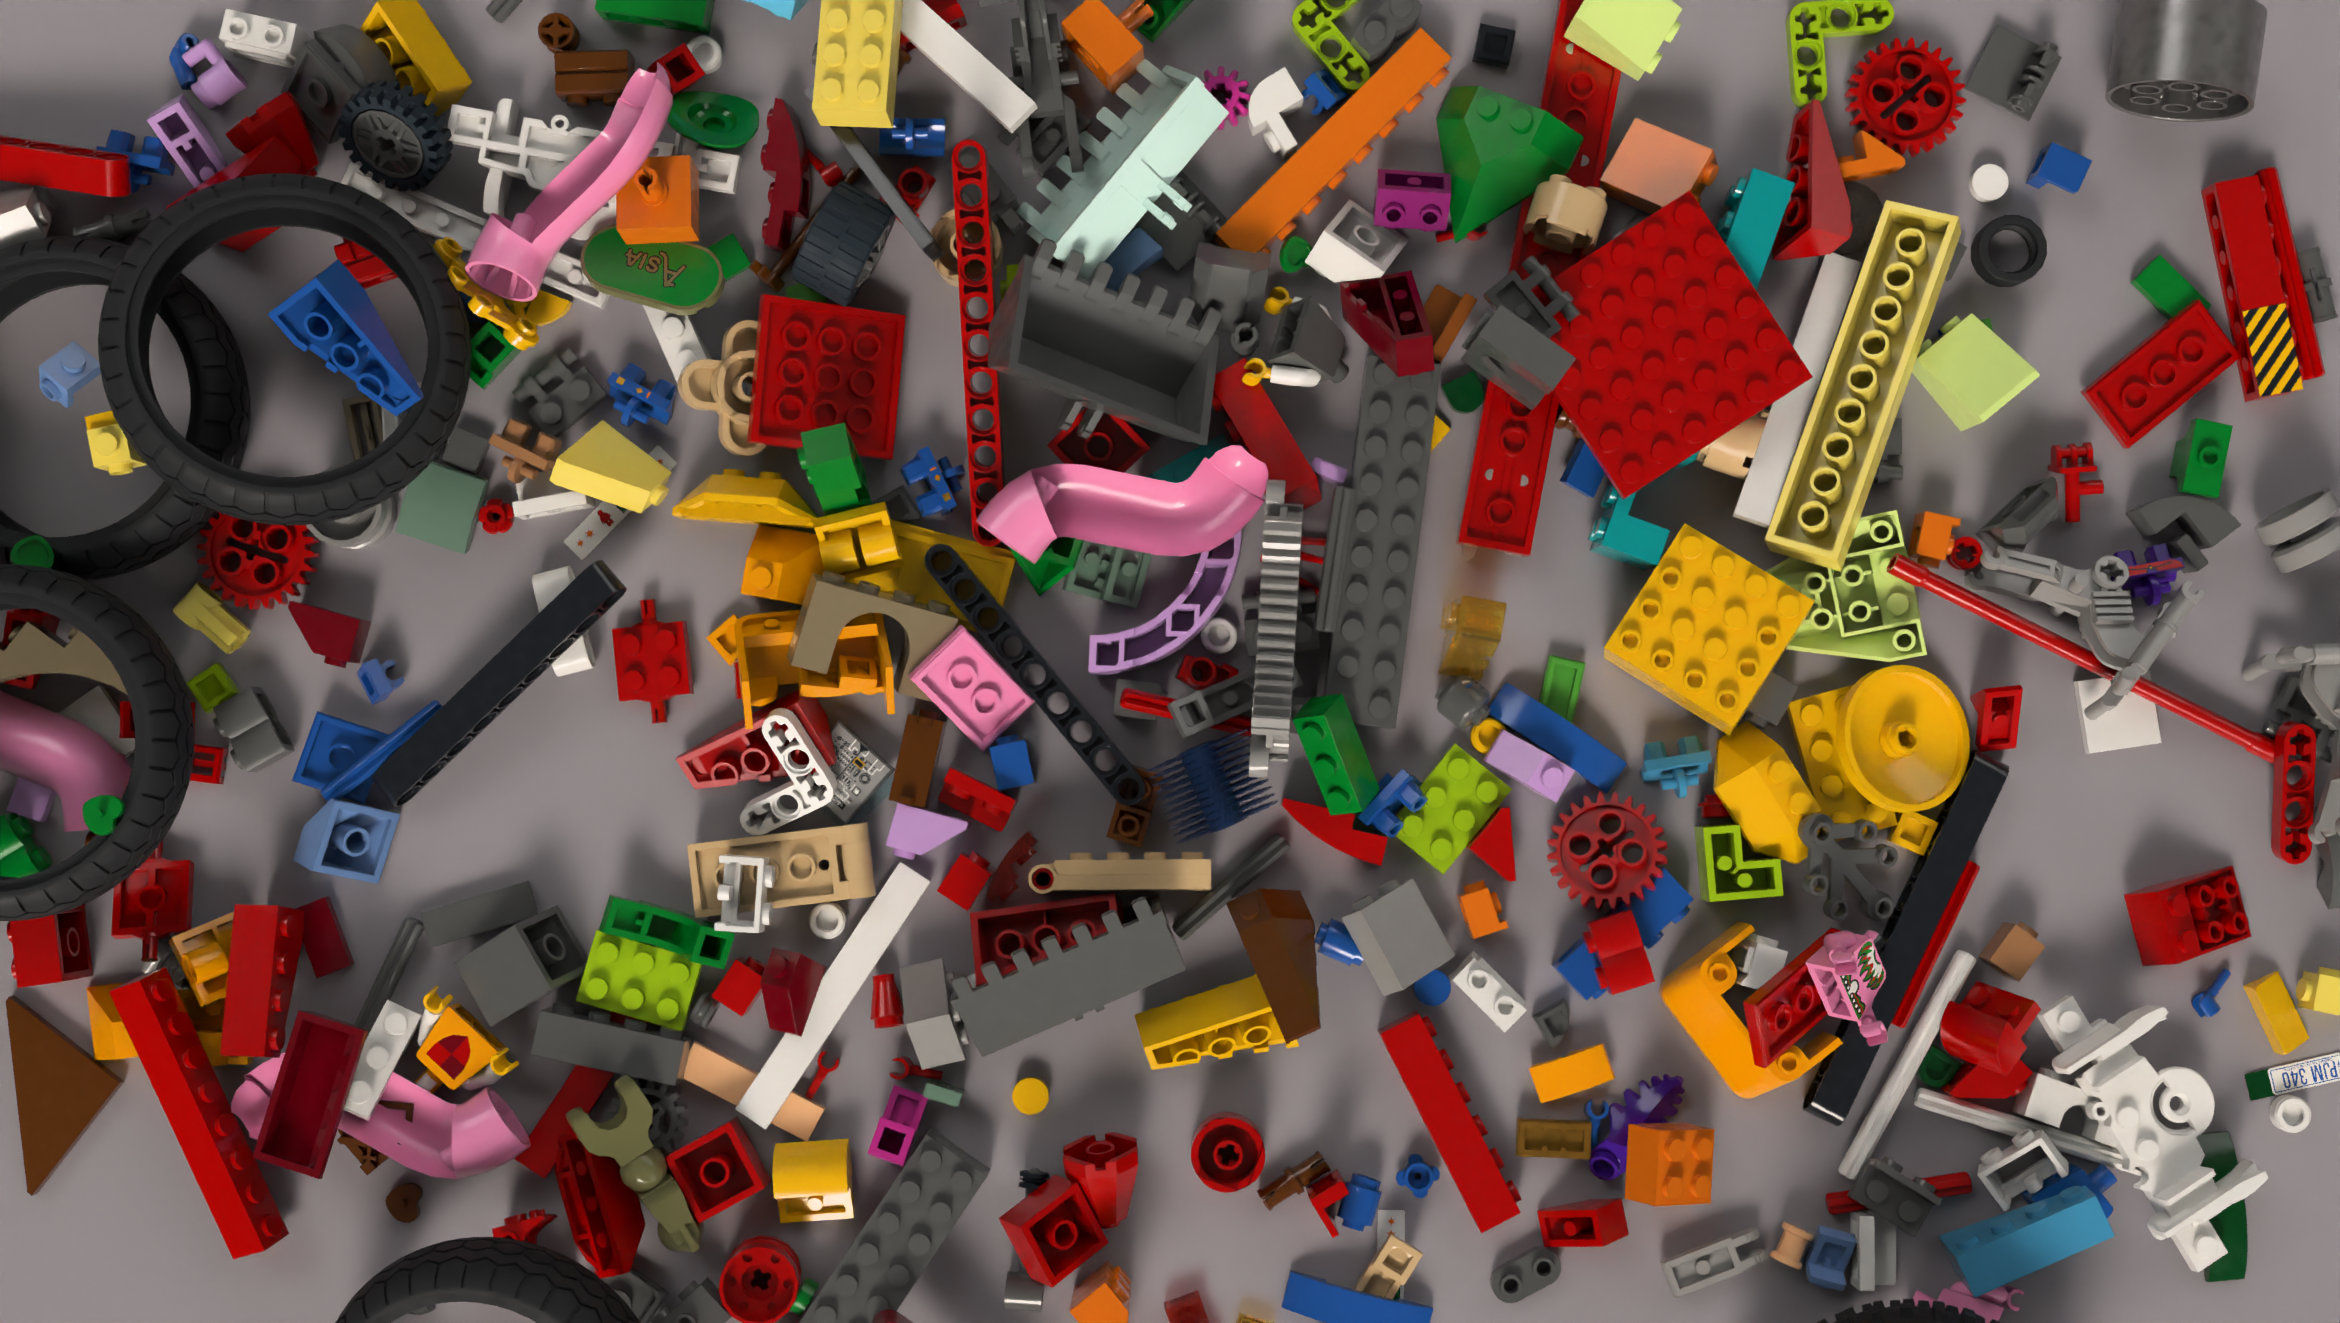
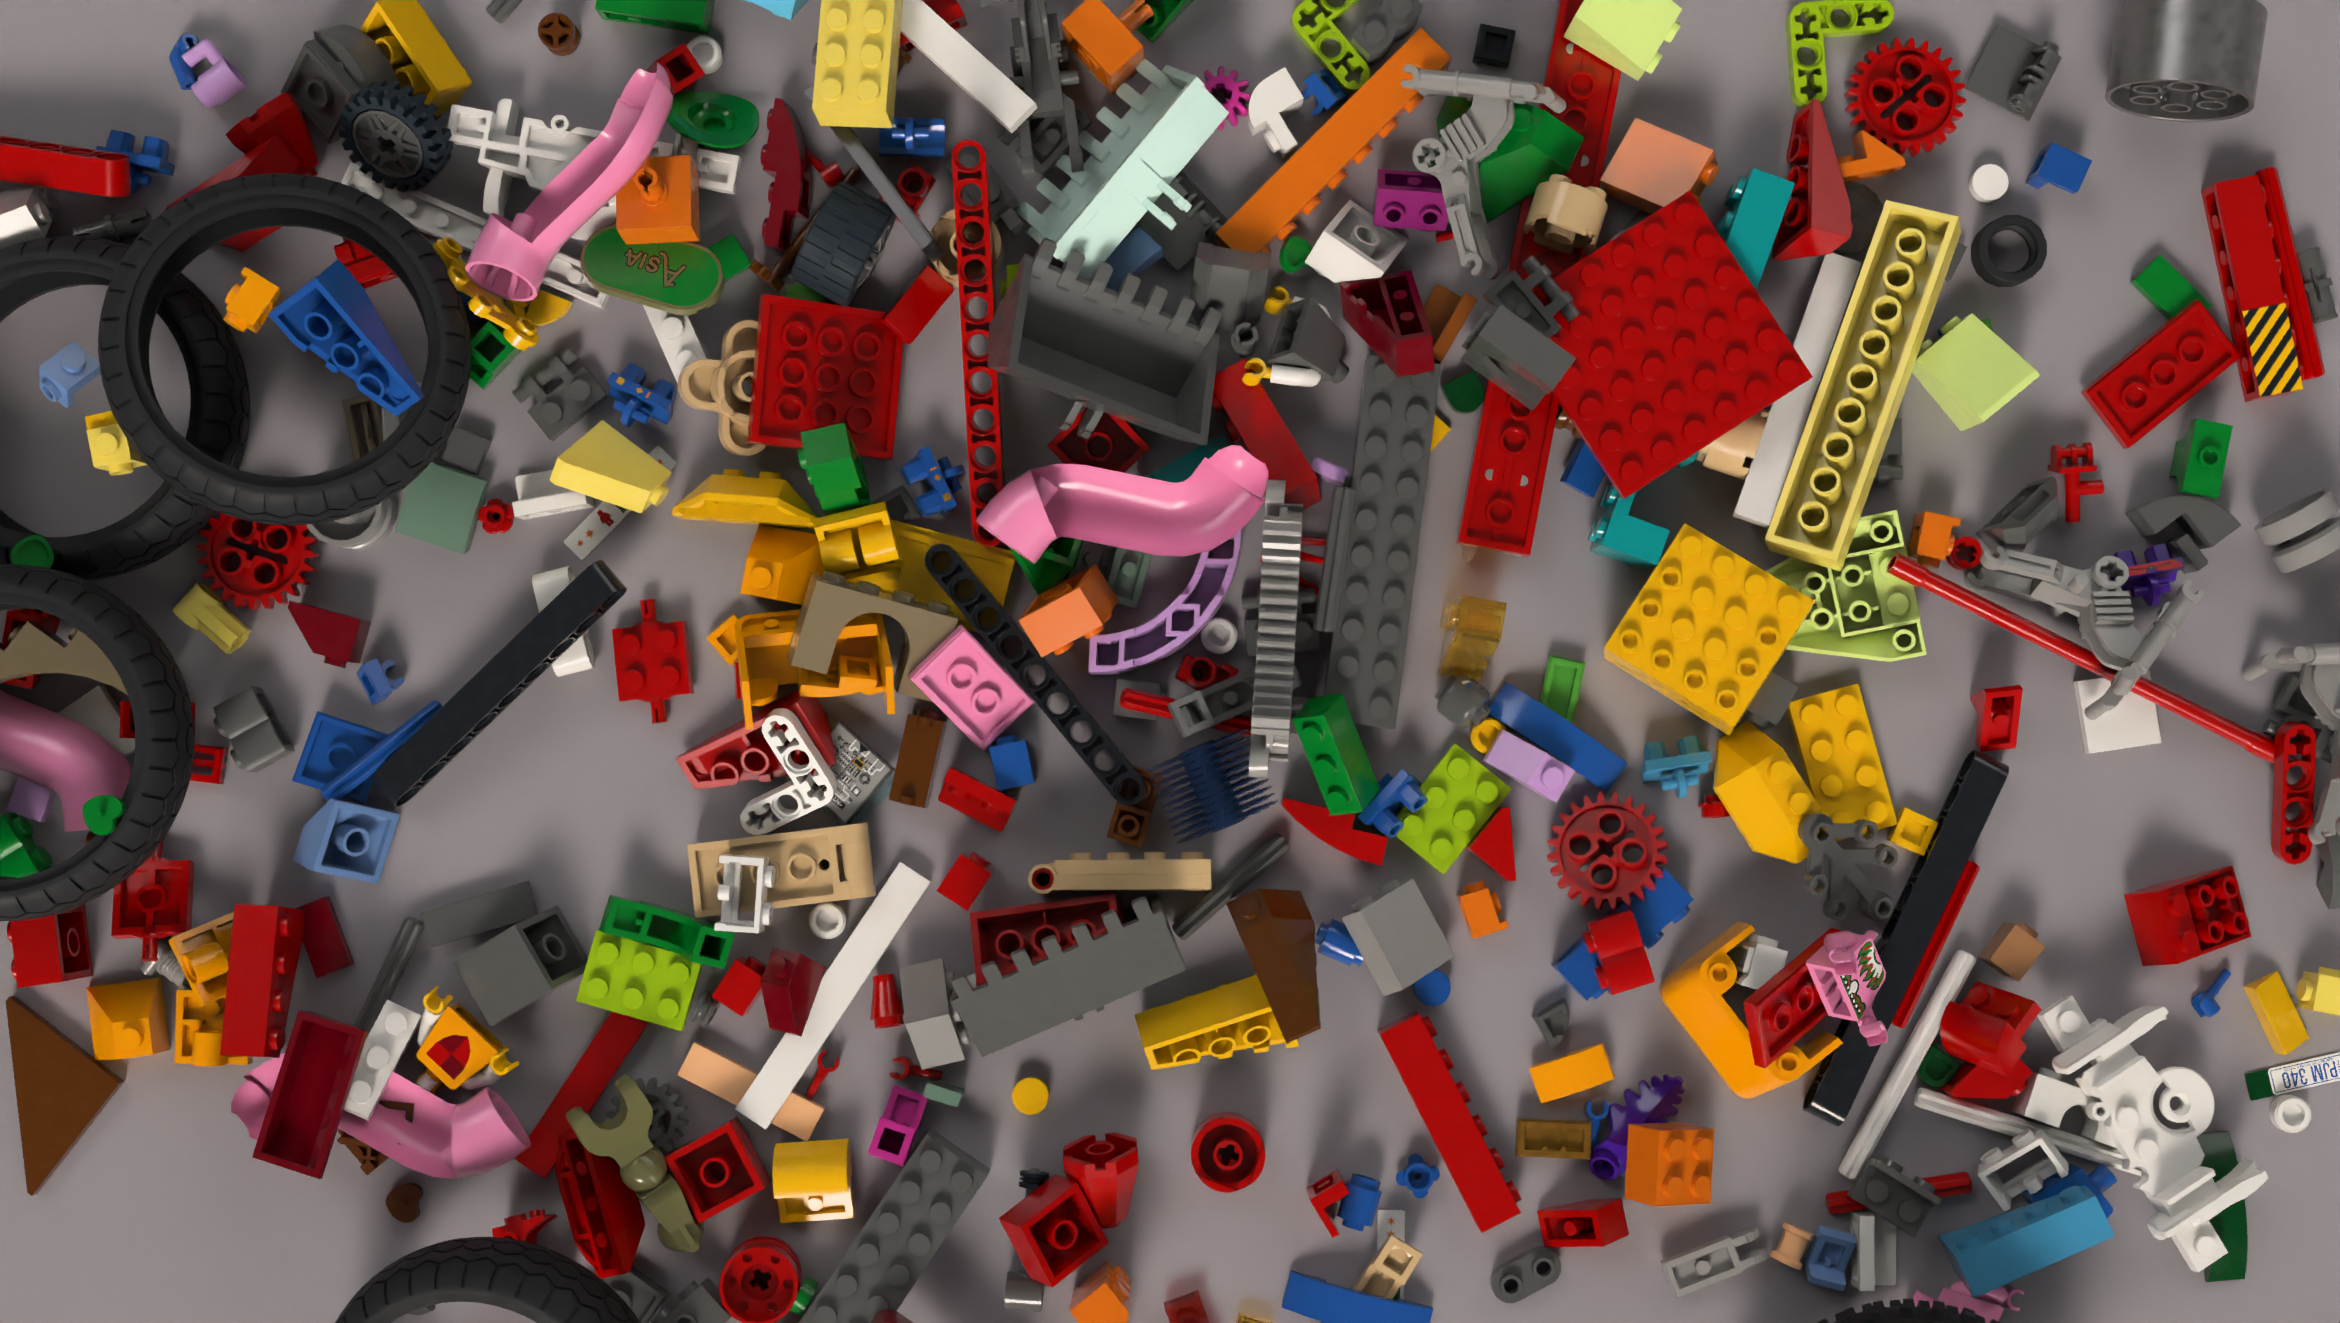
red brick [109,967,289,1260] -> none
lavender slope [147,94,228,188] -> none
lime tile [186,663,240,713] -> none
white window [219,9,311,68] -> none
medium nougat hips [488,418,562,484] -> none
dark grey brick [531,1003,692,1086] -> none
reddish brown brick [554,49,635,108] -> none
lavender slope [885,803,971,860] -> none
clear red slope [986,830,1039,901] -> none
reddish brown pin [1257,1151,1331,1211] -> none
white window [1448,951,1527,1033] -> none
lime brick [1694,824,1784,902] -> none
yellow dish [1836,665,1970,813] -> none
none -> light orange brick [223,267,282,334]
none -> red tile [881,265,955,345]
none -> orange brick [1018,564,1118,658]
none -> light grey piece [1401,64,1566,280]

